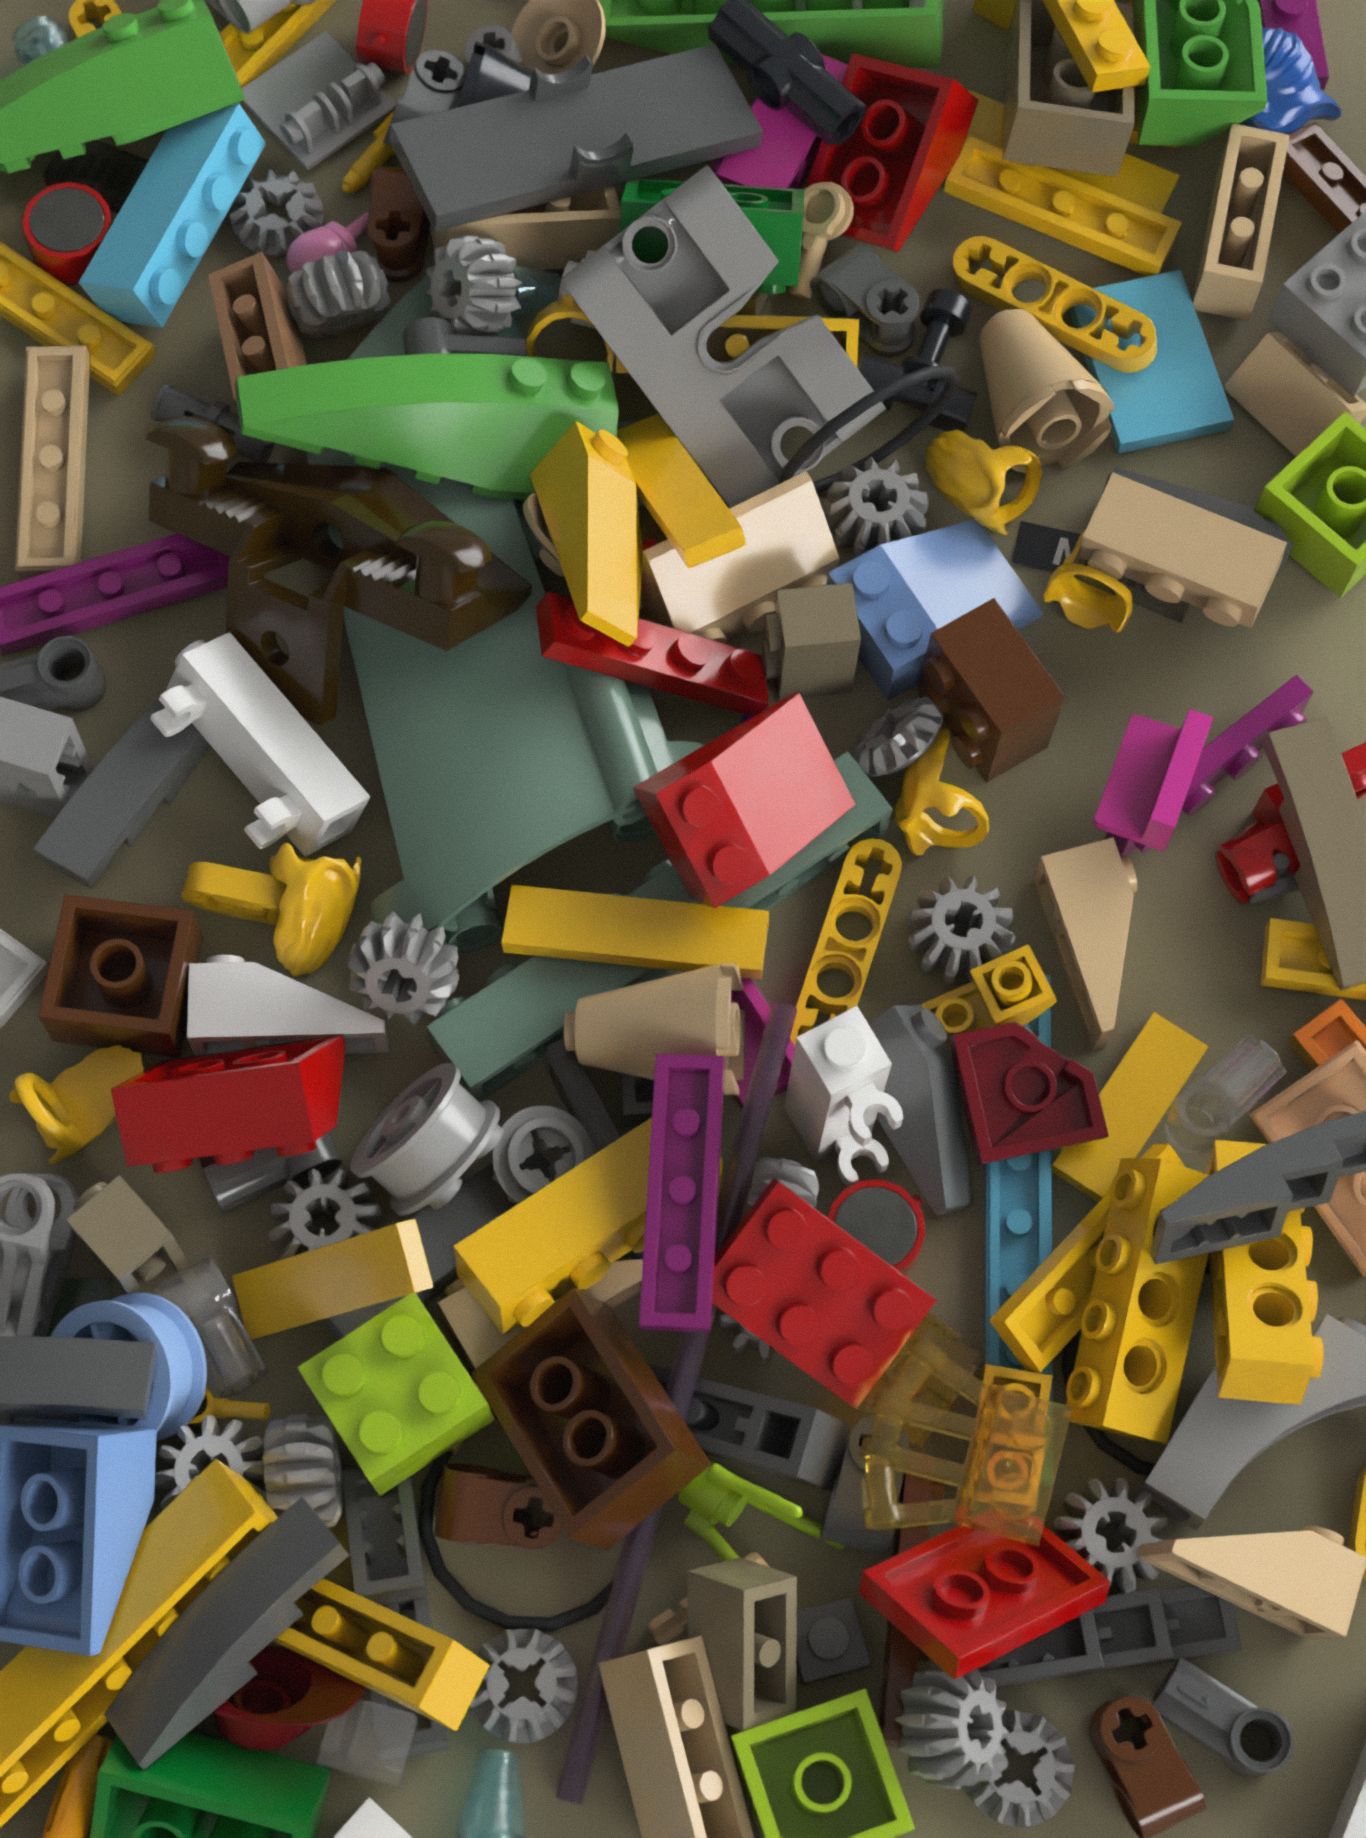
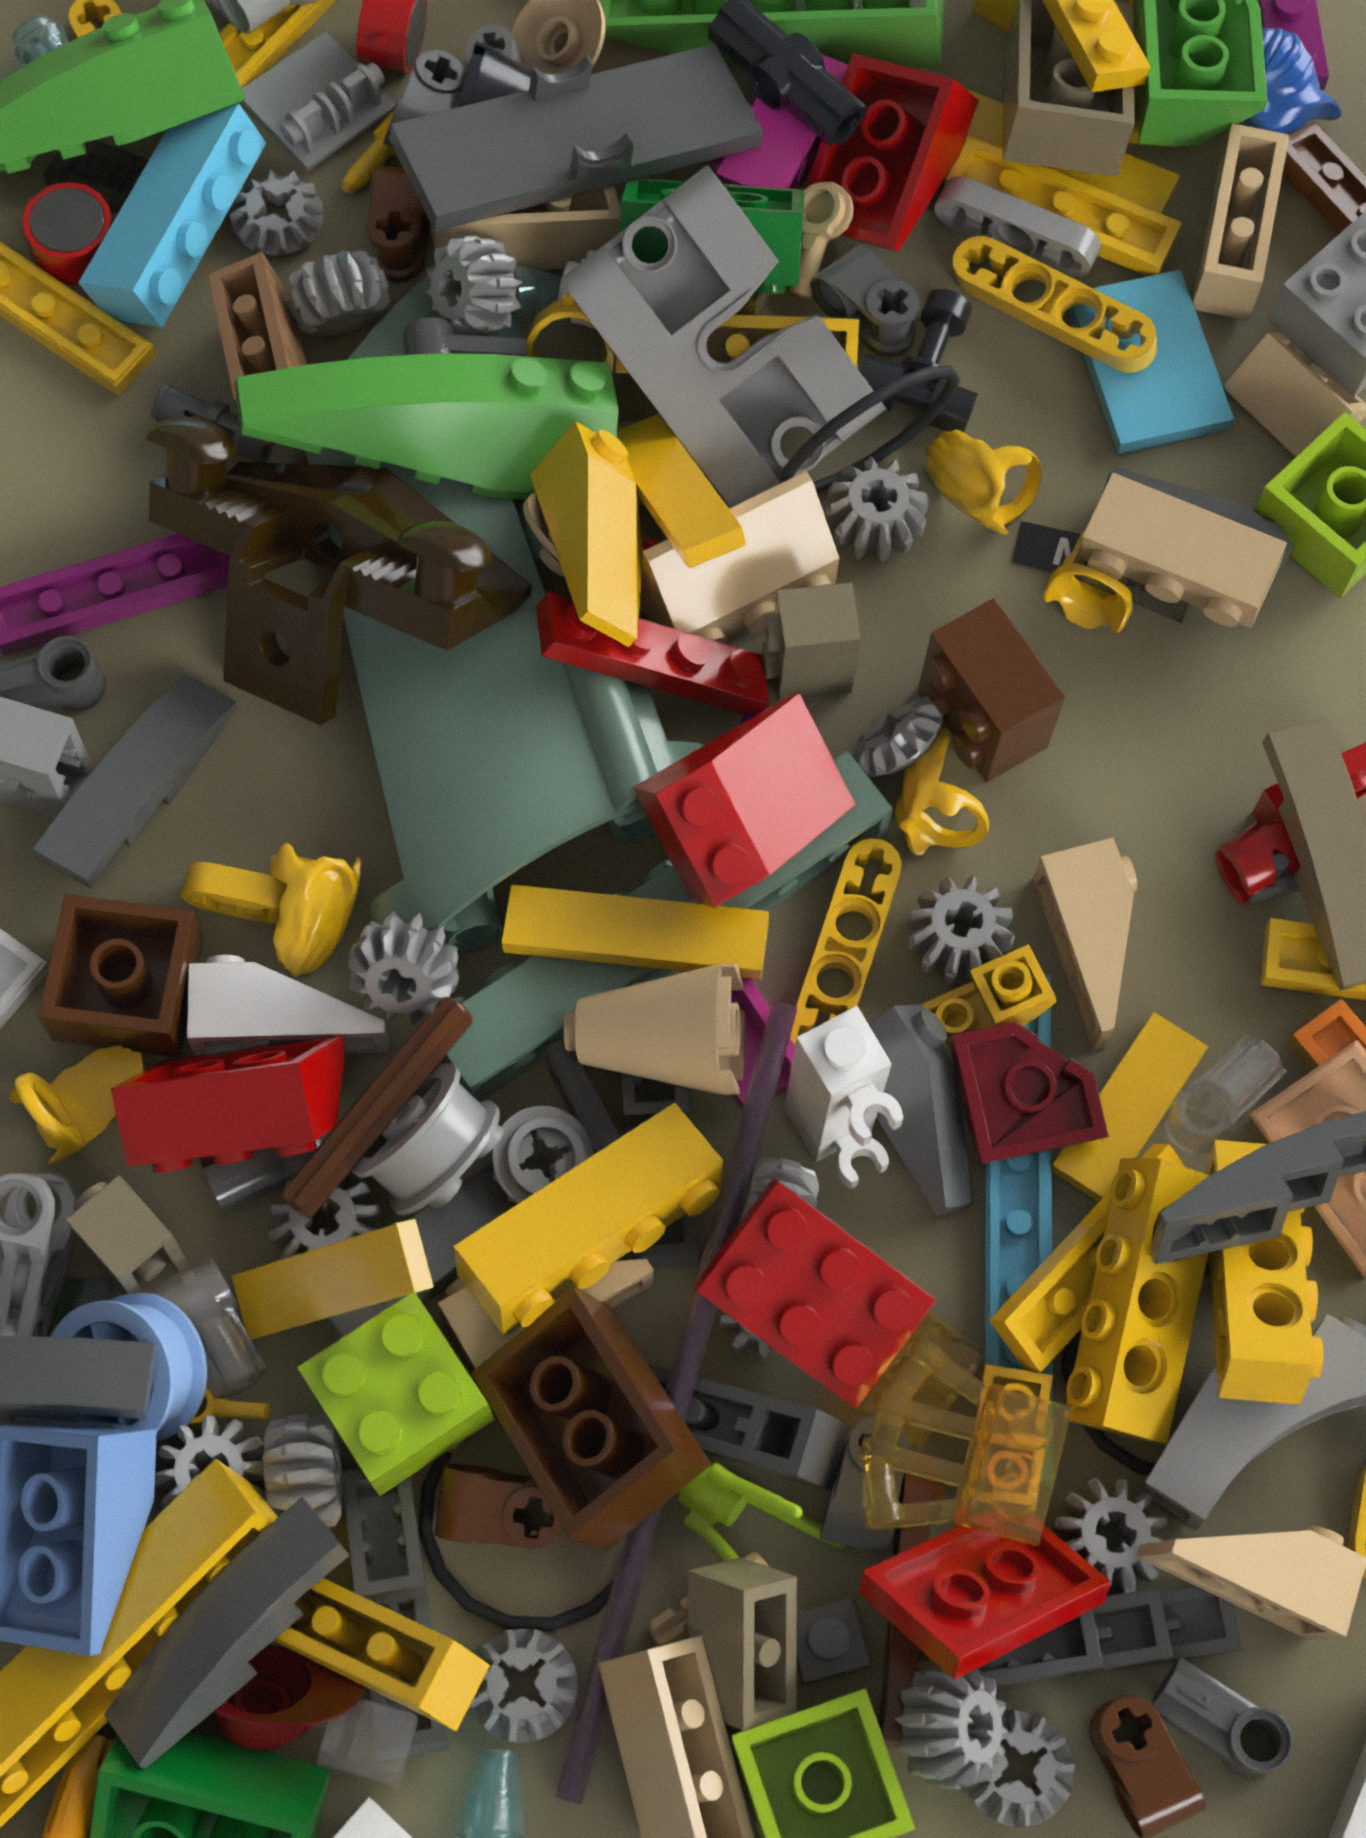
tan tile [15,345,90,579] -> none
white brick [150,632,371,857] -> none
bright pink piece [286,212,369,273] -> none
magenta plate [639,1054,726,1333] -> none
medium blue slope [826,519,1043,701] -> none
pearl dark grey piece [827,1179,925,1276] -> none
tan cone [979,309,1115,474] -> none
dark pink panel [1093,709,1214,852] -> none
magenta plate [1104,674,1314,857] -> none
none -> reddish brown axle [281,996,473,1218]
none -> light grey beam [934,177,1101,278]

